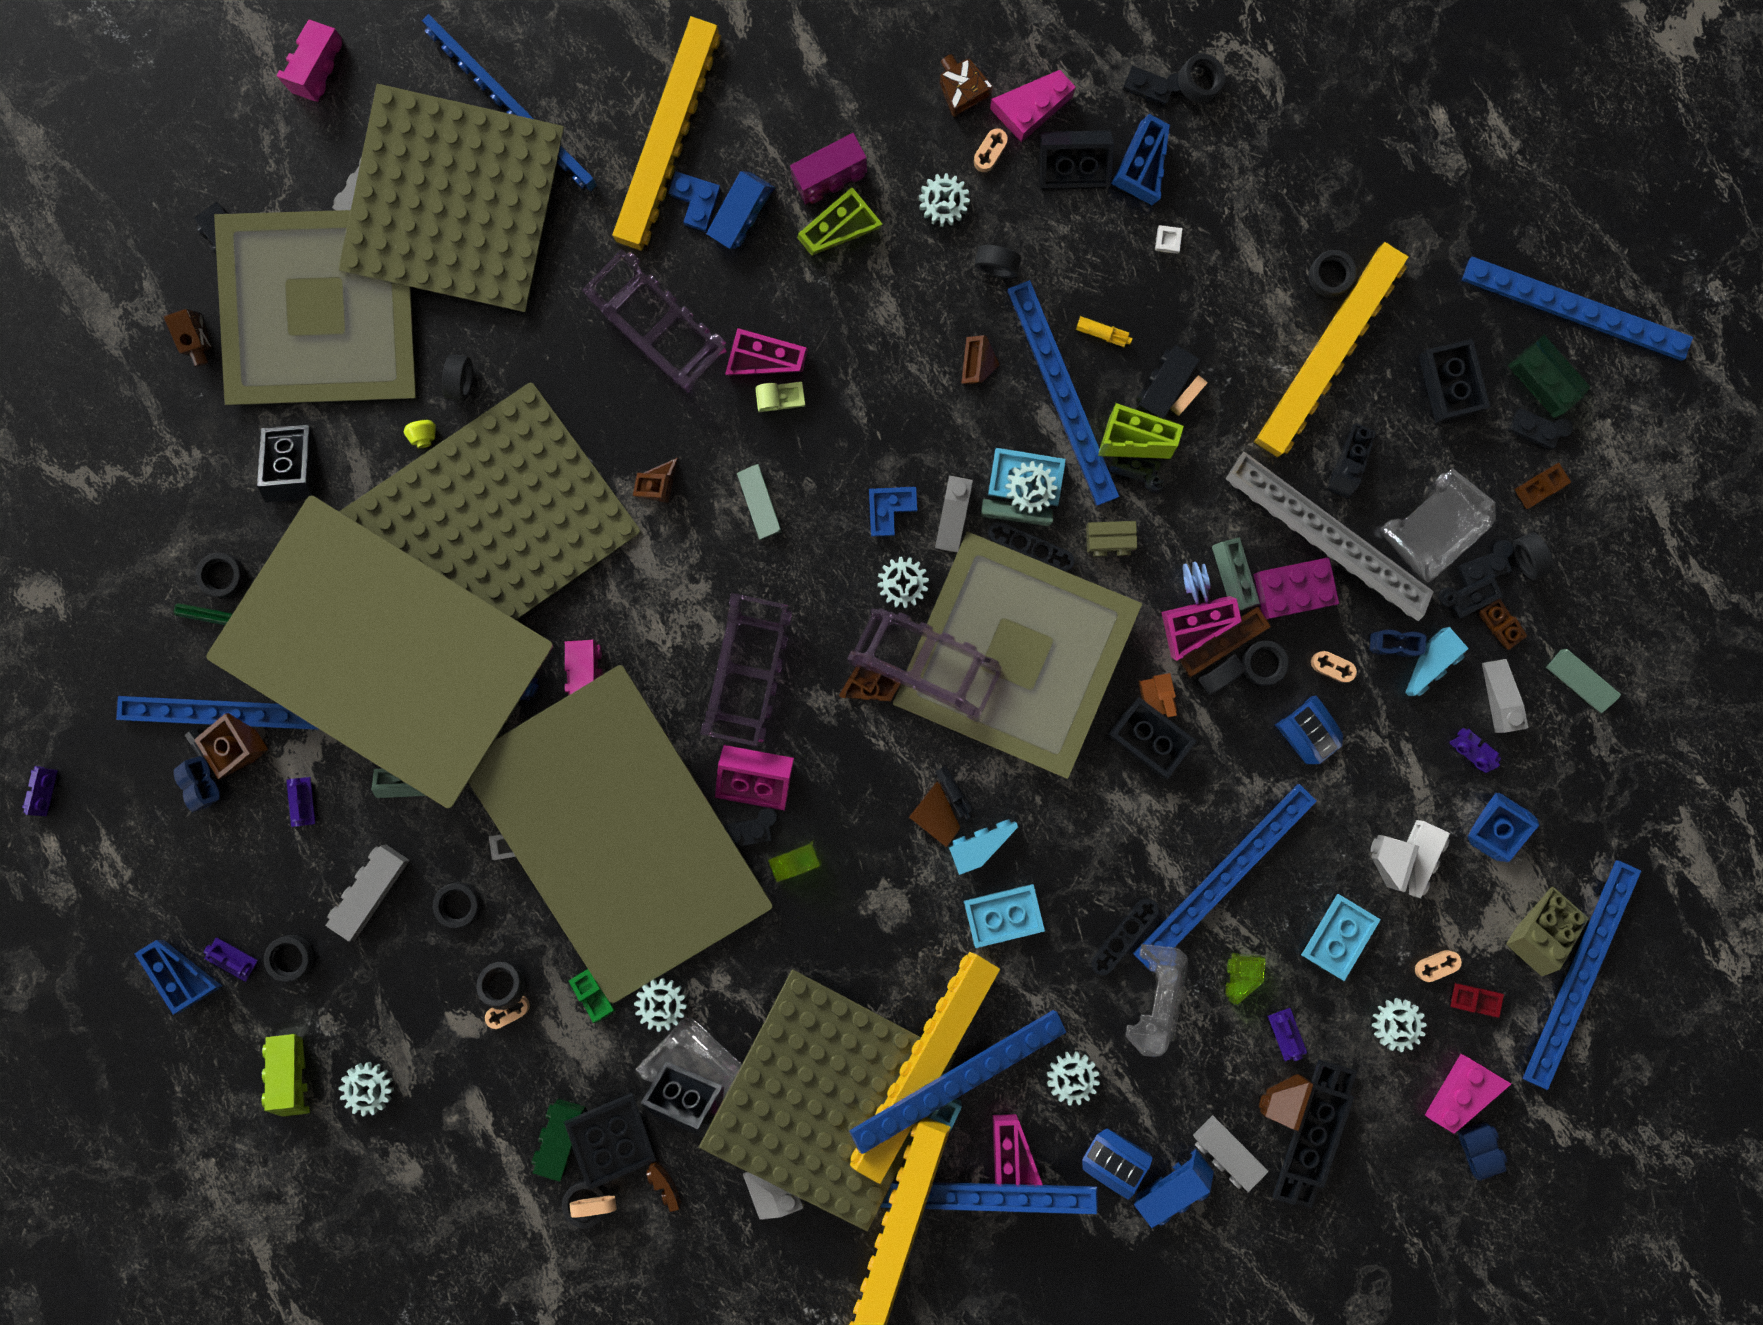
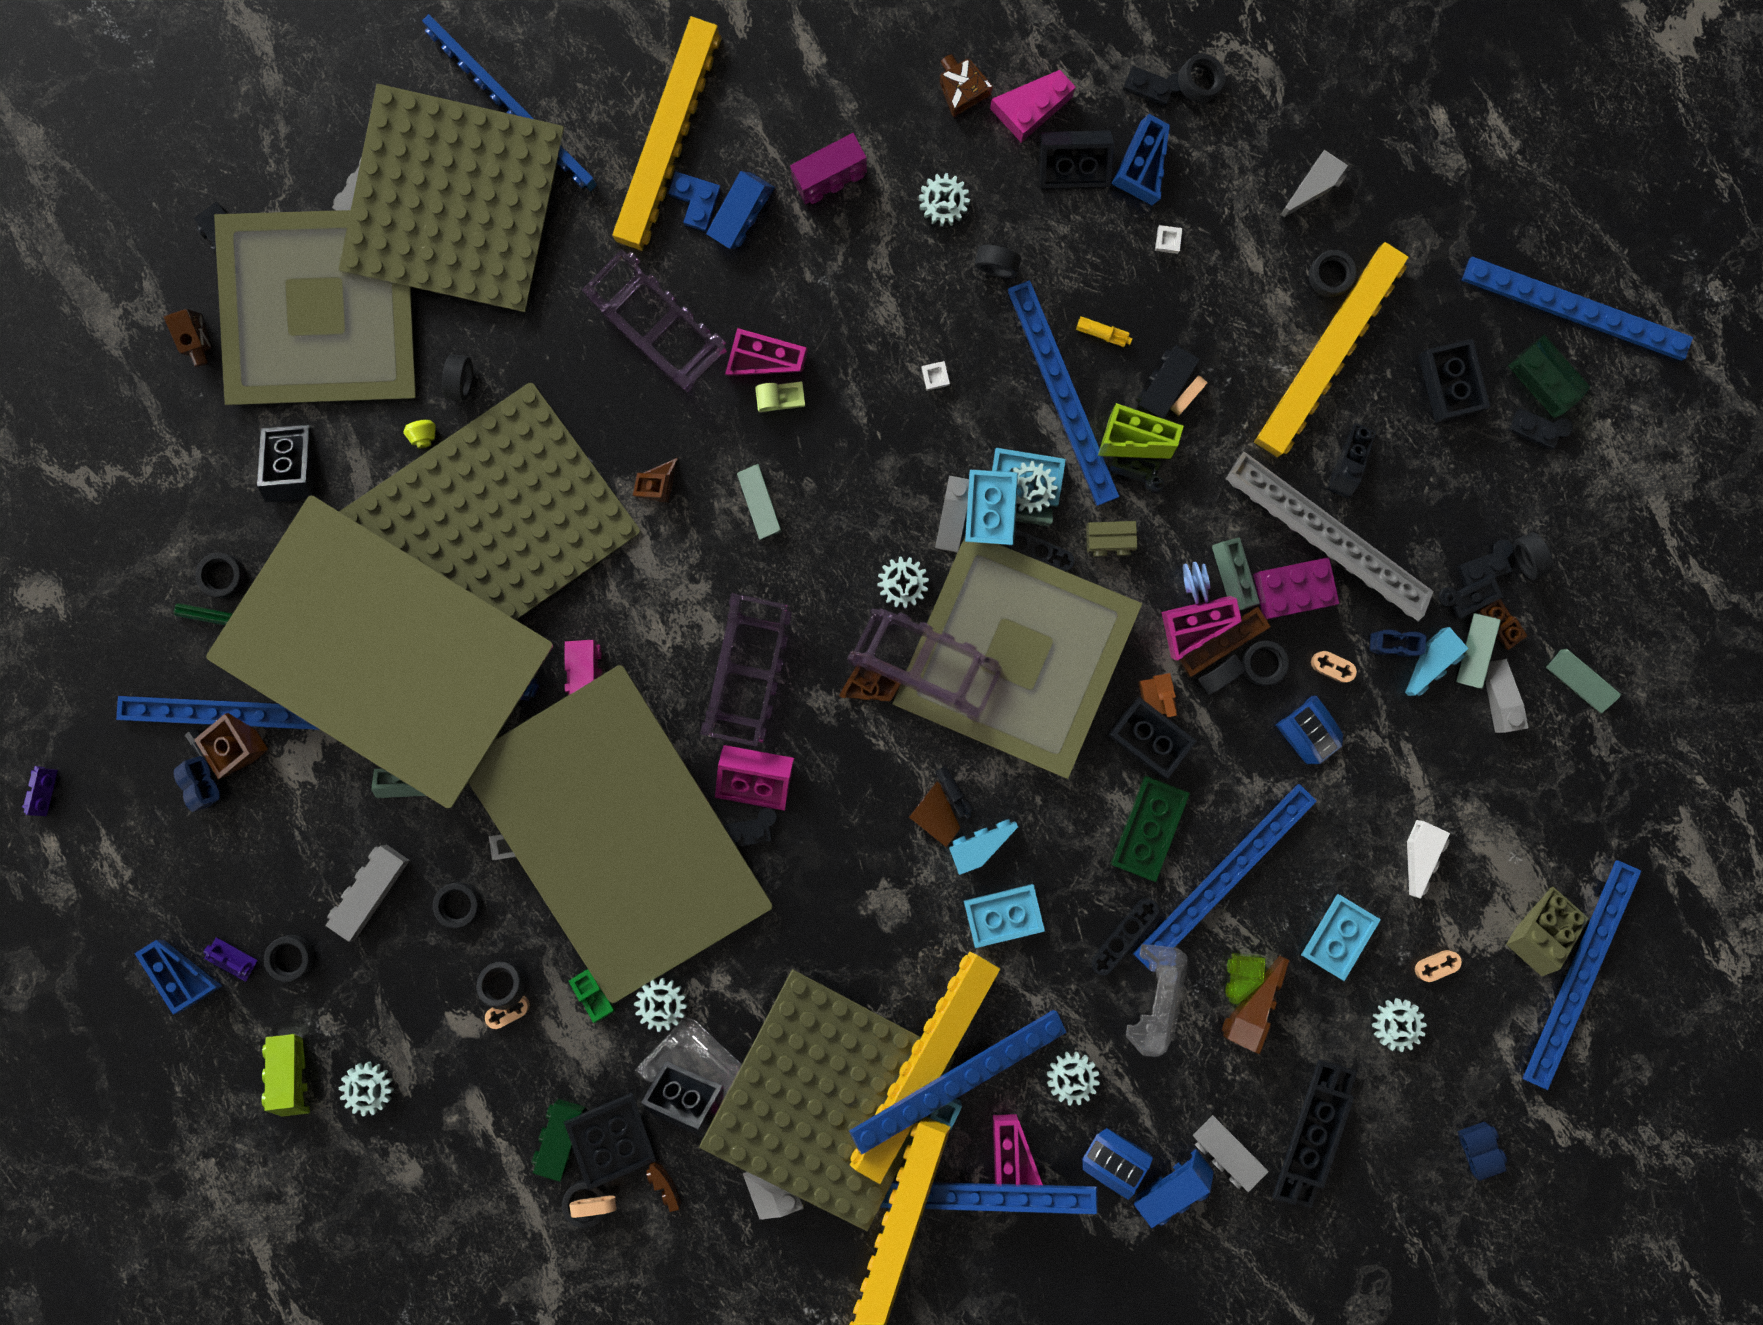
dark pink wedge [276,19,342,102] -> none
dark purple hinge [286,777,316,827] -> none
clear neon green slope [768,842,821,882] -> none
lime wedge [797,188,883,256] -> none
blue plate [869,487,917,537] -> none
reddish brown slope [961,335,1000,384] -> none
light nougat beam [974,129,1007,172] -> none
reddish brown slope [1259,1074,1313,1131] -> none
dark purple hinge [1268,1008,1307,1061] -> none
slope [1371,835,1419,892] -> none
clear windscreen [1383,468,1496,582] -> none
dark pink wedge [1425,1054,1511,1133] -> none
dark purple hinge [1449,728,1501,773] -> none
dark red slope [1450,983,1504,1018] -> none
blue slope [1468,793,1539,862] -> none
reddish brown slope [1514,462,1571,509] -> none
none -> white plate [921,361,950,391]
none -> medium azure plate [965,470,1019,545]
none -> dark green plate [1110,776,1190,882]
none -> reddish brown wedge [1222,955,1289,1054]
none -> light grey slope [1280,150,1348,217]
none -> sand green slope [1456,613,1501,689]

